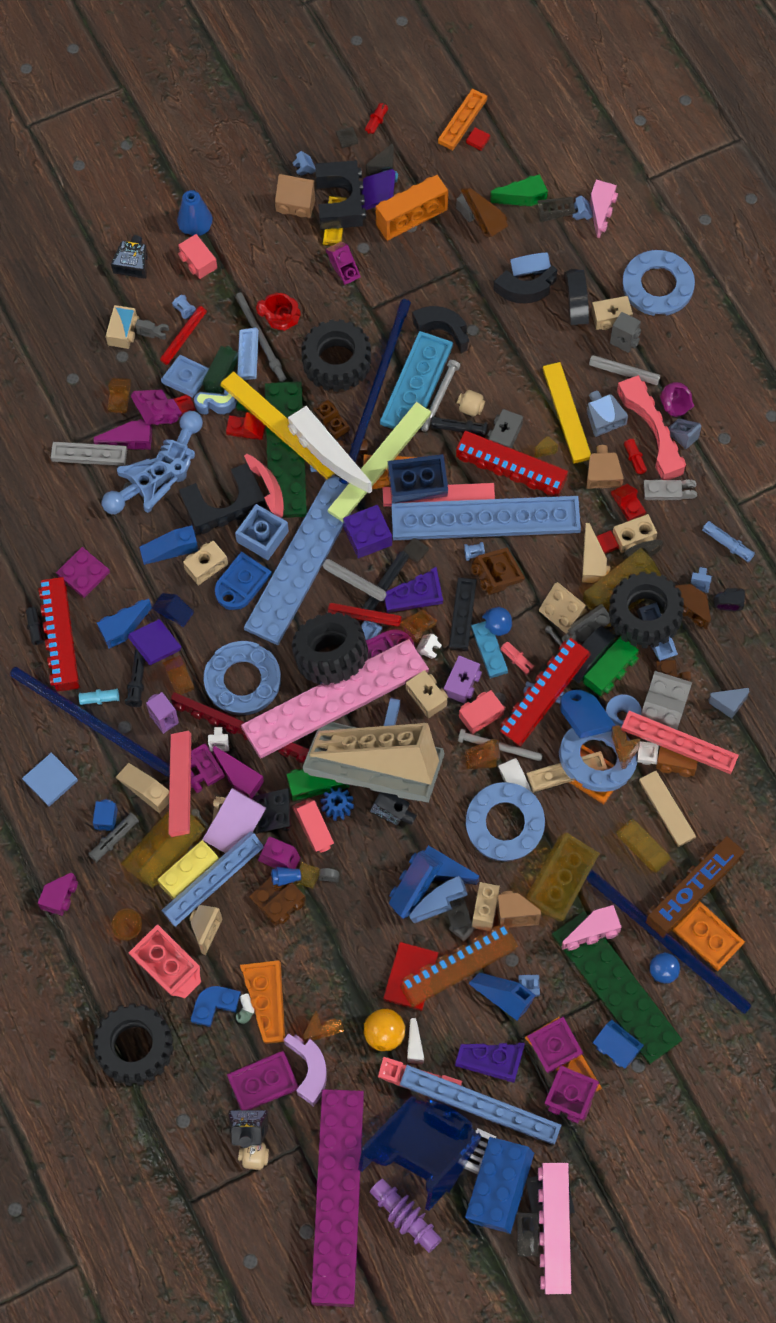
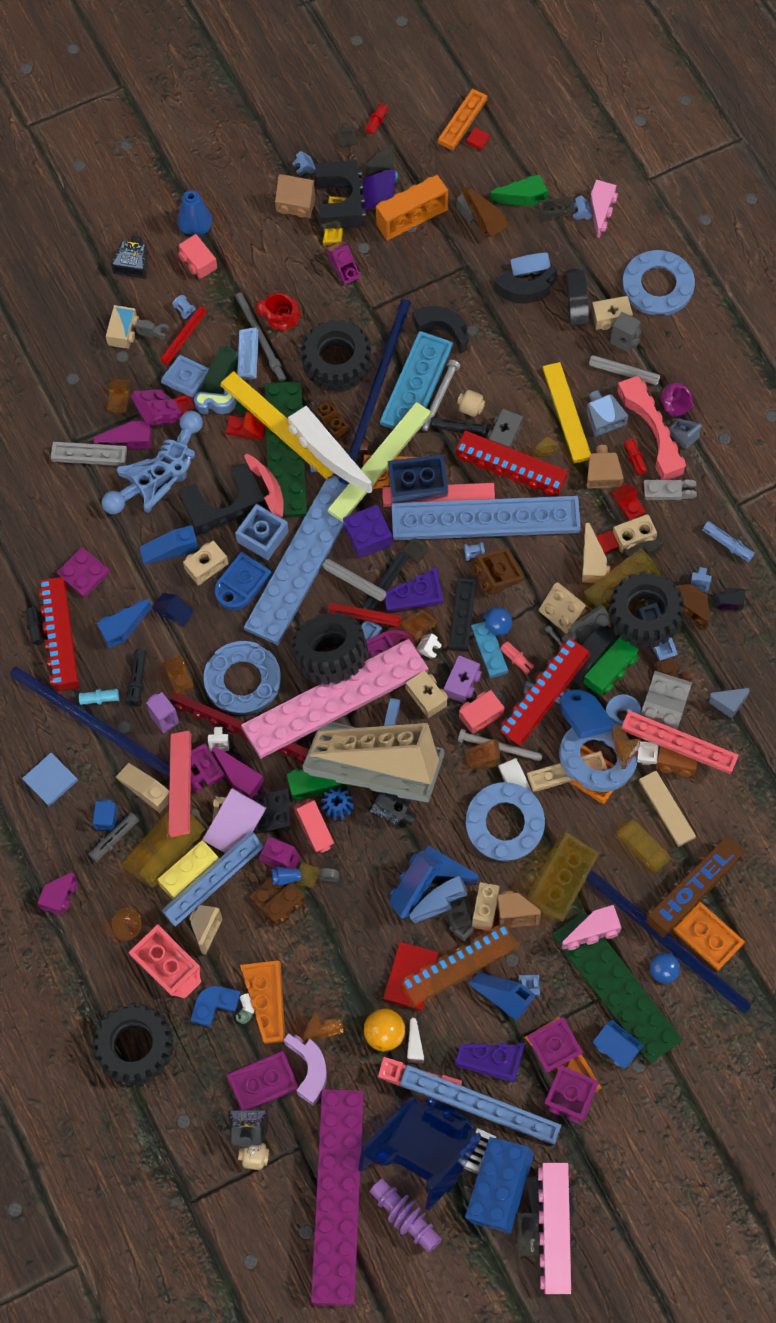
dark purple tile [128,619,181,665] -> none

